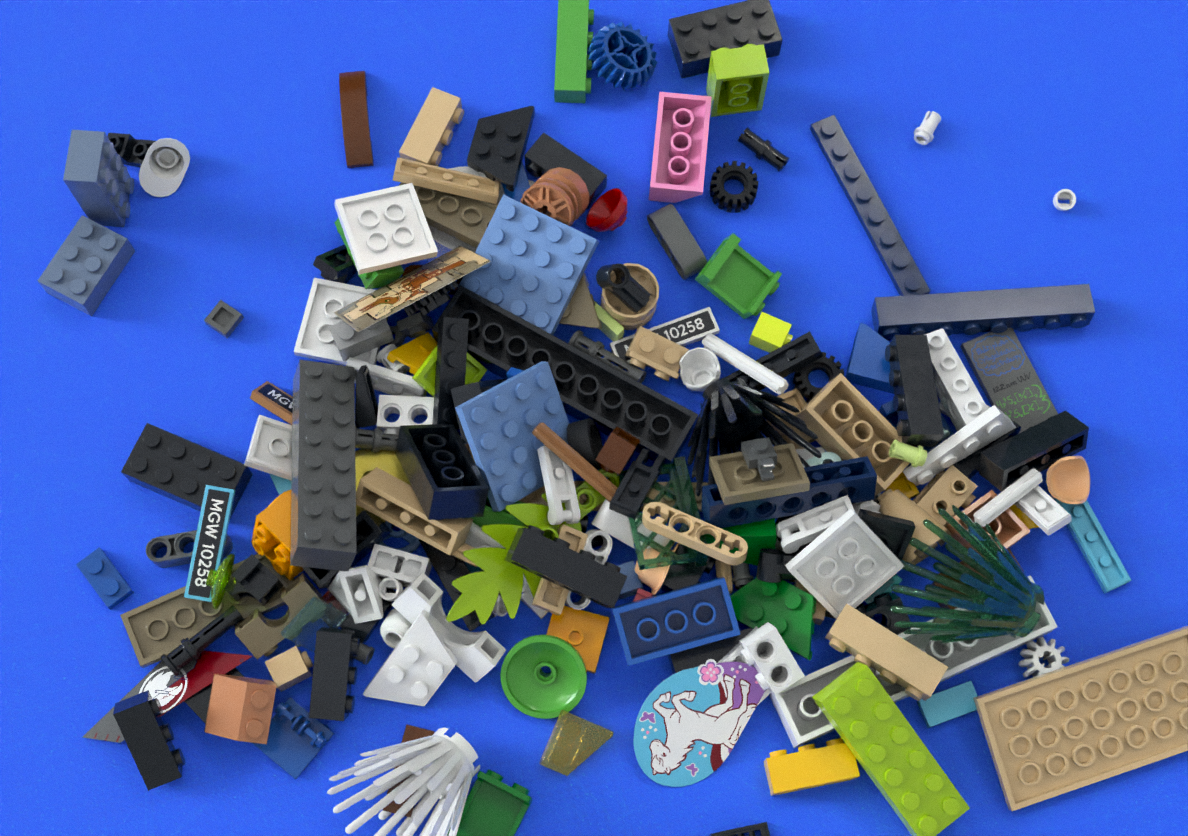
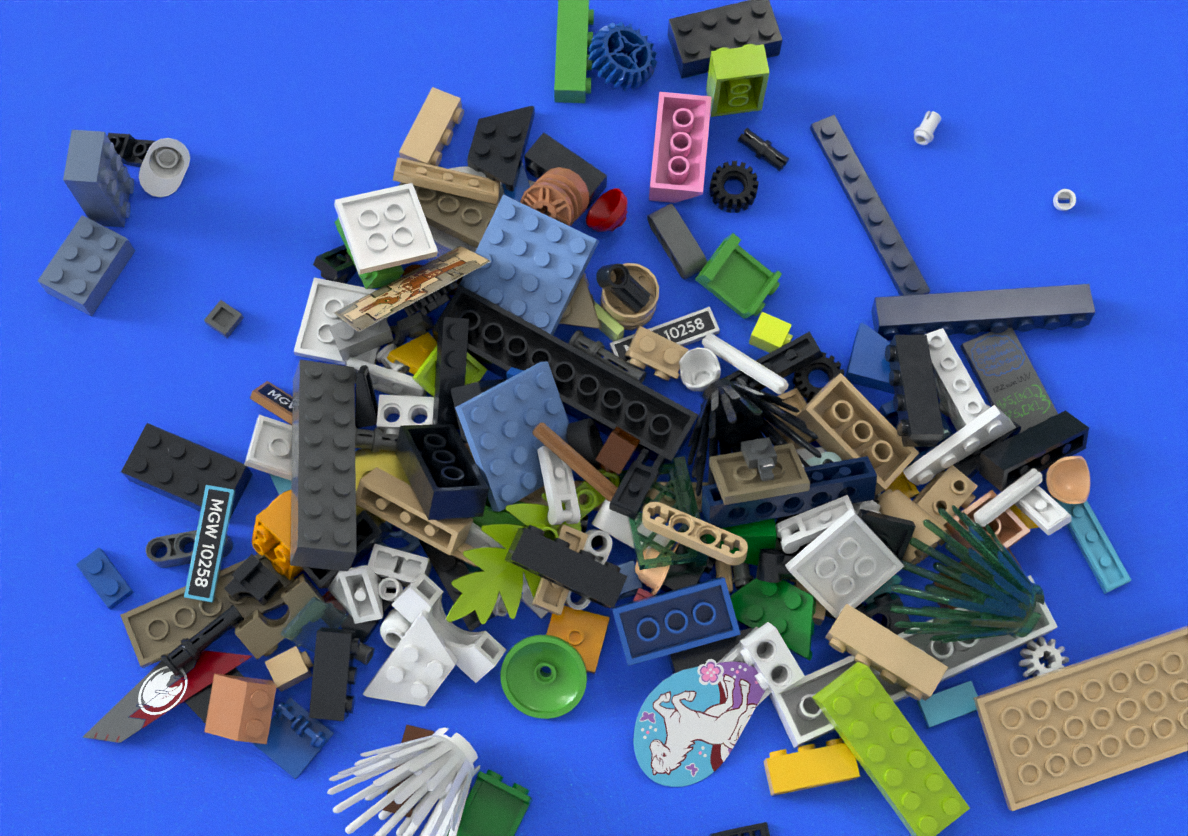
black brick [113,690,185,791] -> none
clear neon green dish [206,553,235,610] -> none
reddish brown slope [339,71,374,168] -> none
clear yellow wing [539,710,614,776] -> none
yellowish green pin [889,440,927,467] -> none

